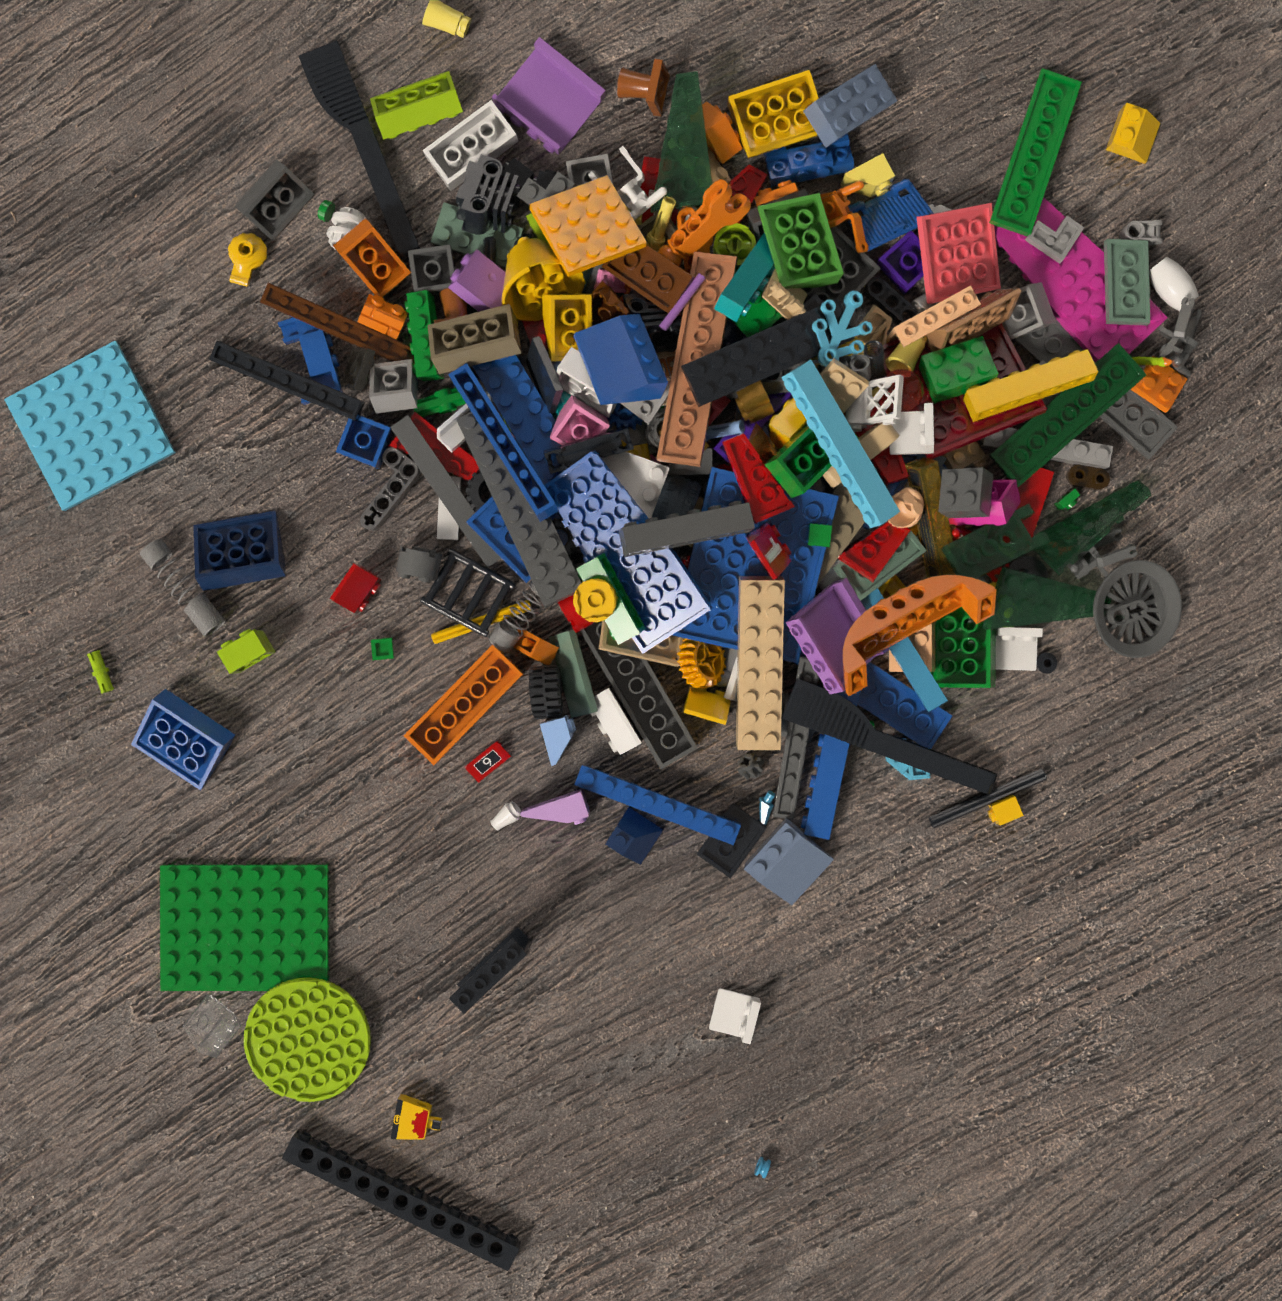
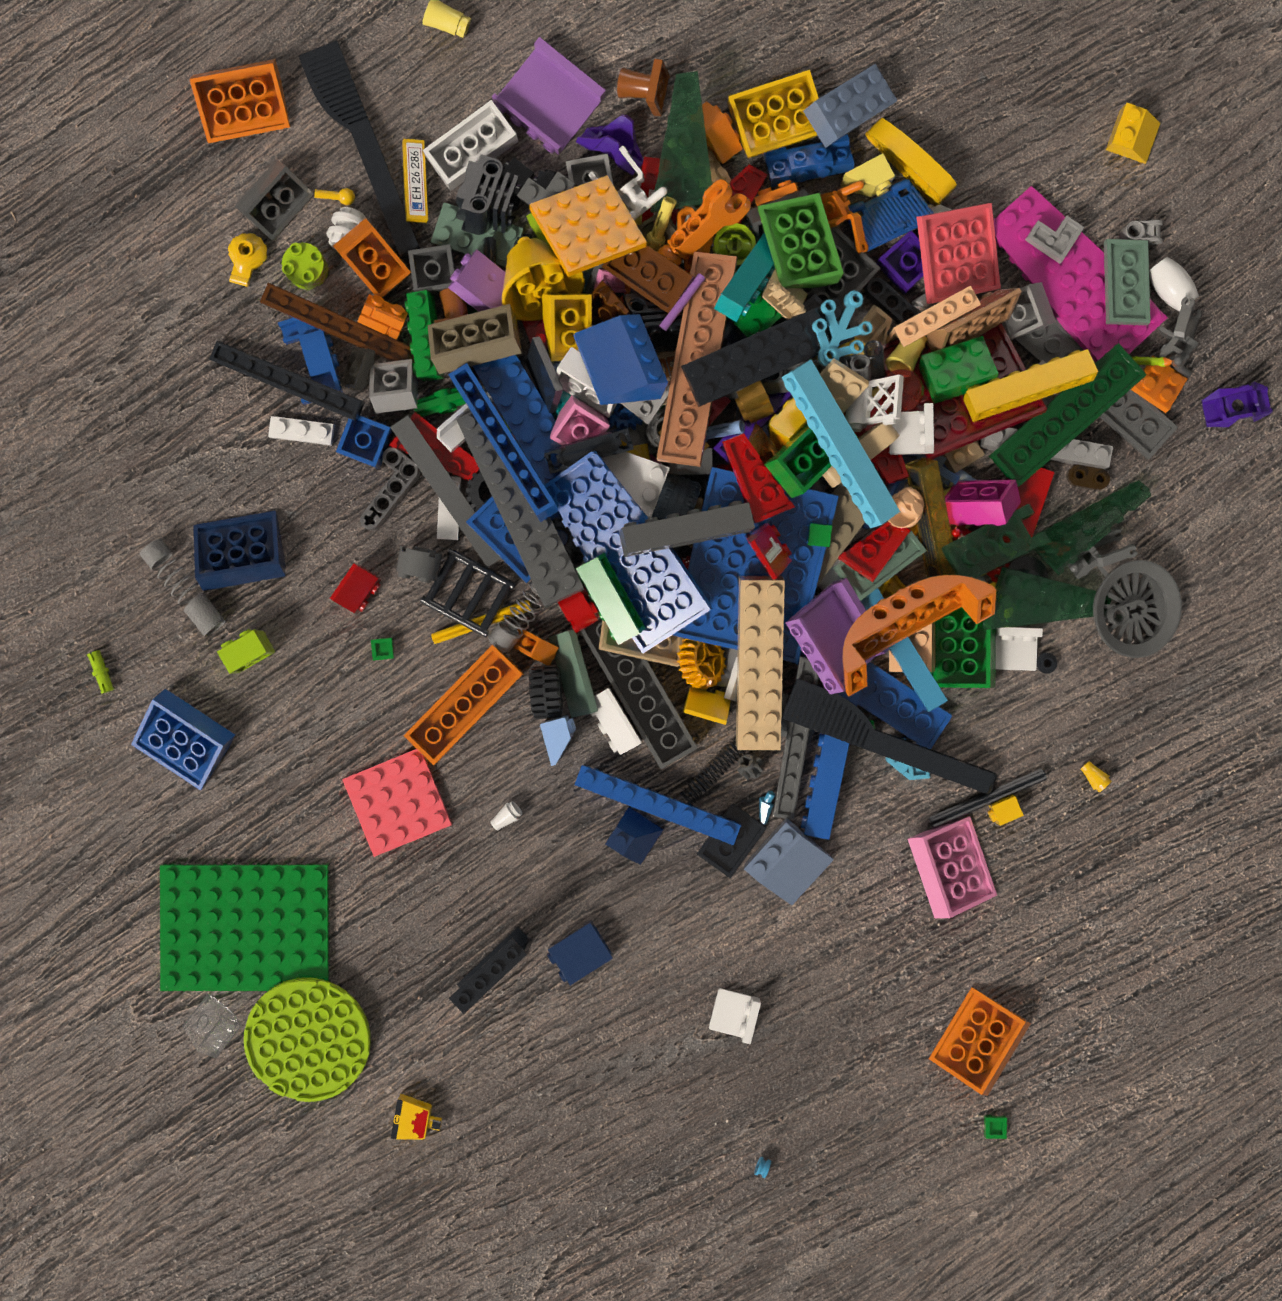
medium azure plate [4,341,176,511] -> none
black brick [282,1131,521,1272] -> none
green tile [317,200,335,222] -> none
lime slope [370,71,463,140] -> none
slope [464,740,511,783] -> none
lavender slope [520,788,590,825] -> none
yellow tile [573,578,617,622] -> none
dark grey brick [938,468,993,518] -> none
green plate [989,68,1082,236] -> none
green plate [1054,489,1080,510] -> none
none -> orange slope [189,59,290,143]
none -> white plate [268,416,335,446]
none -> lime brick [282,242,329,290]
none -> yellow bar [314,188,355,205]
none -> coral plate [342,749,452,857]
none -> tile [402,139,428,223]
none -> dark blue panel [547,920,613,985]
none -> dark purple piece [576,114,643,175]
none -> black piece [680,739,749,806]
none -> yellow beam [865,118,957,207]
none -> bright pink slope [908,816,997,918]
none -> orange slope [929,987,1031,1096]
none -> green tile [984,1115,1007,1139]
none -> yellow cone [1080,761,1112,792]
none -> dark purple piece [1202,382,1273,427]

